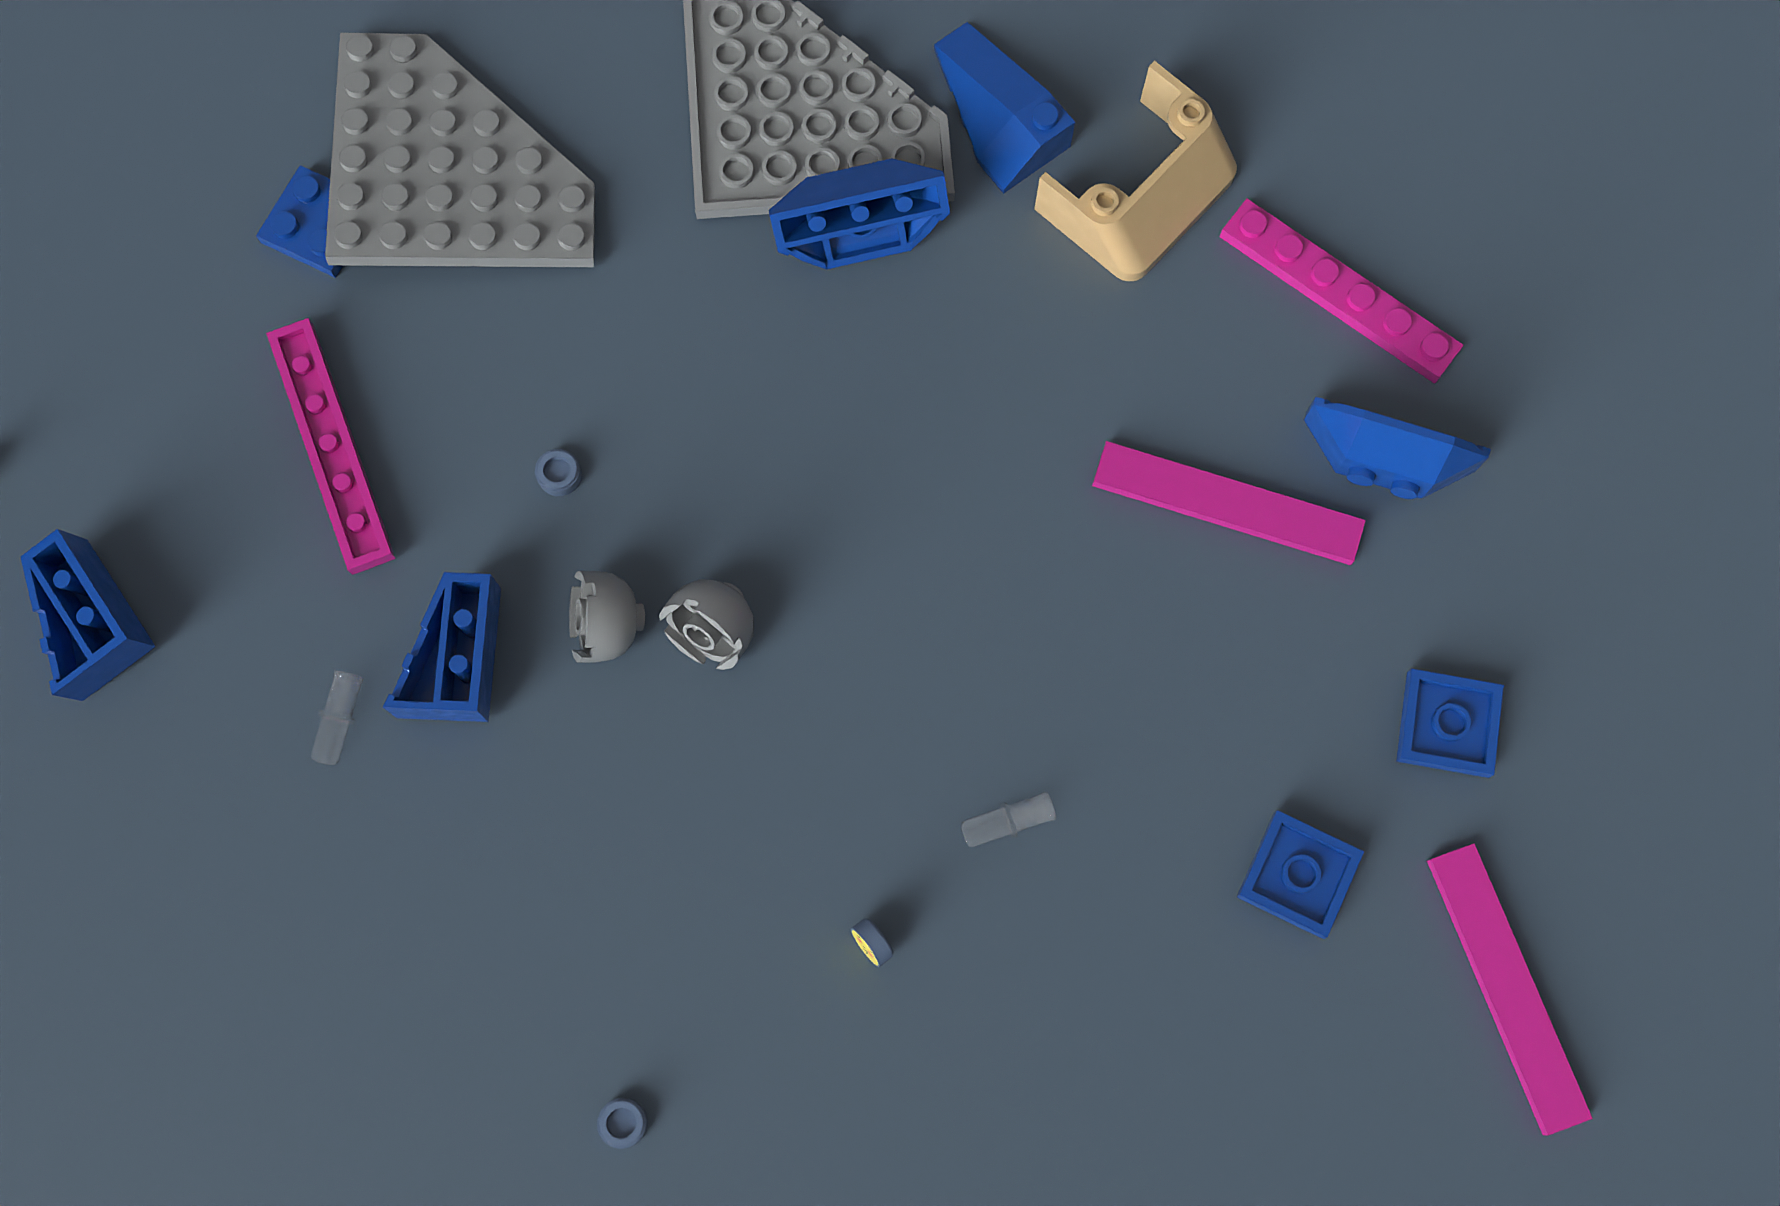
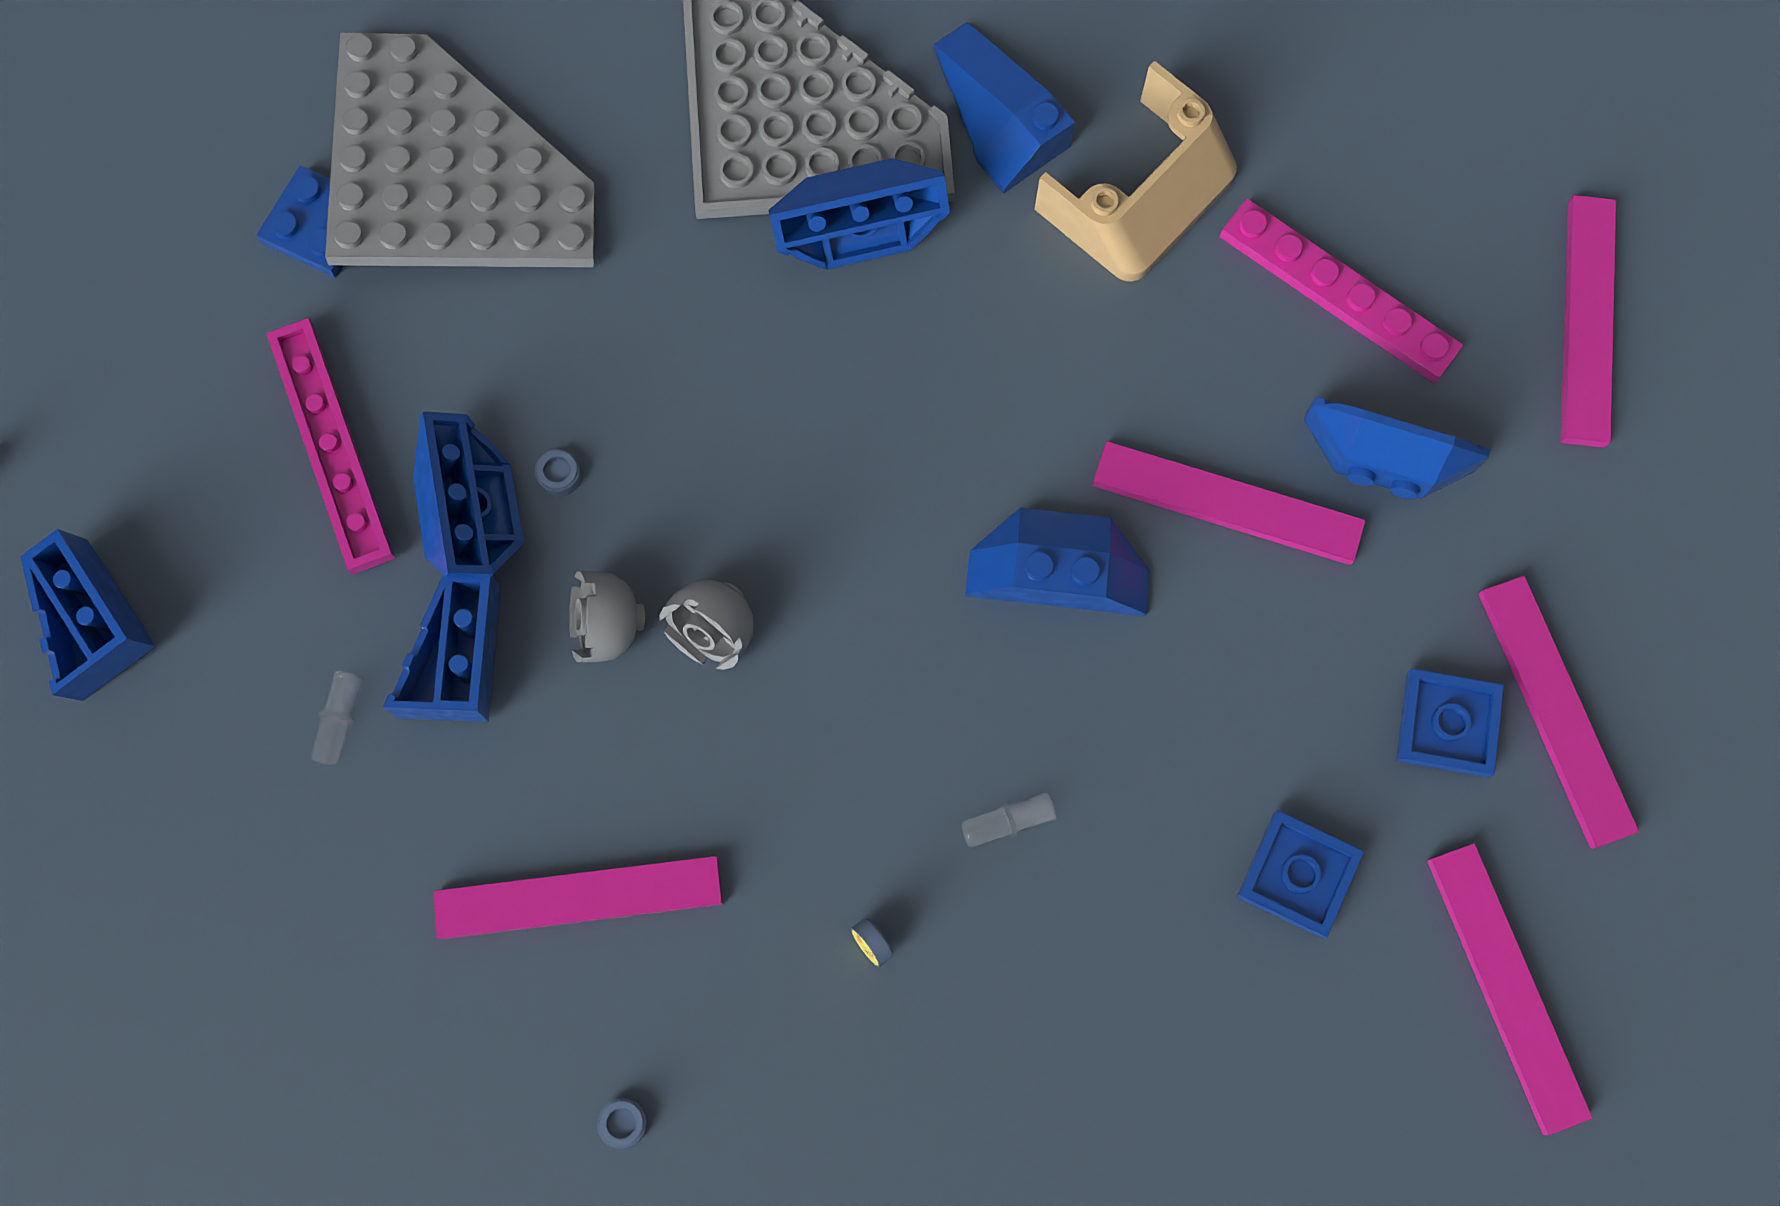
none -> blue wedge [413,411,524,578]
none -> dark pink tile [434,856,723,940]
none -> blue wedge [965,507,1150,616]
none -> dark pink tile [1478,576,1639,849]
none -> dark pink tile [1561,195,1616,448]

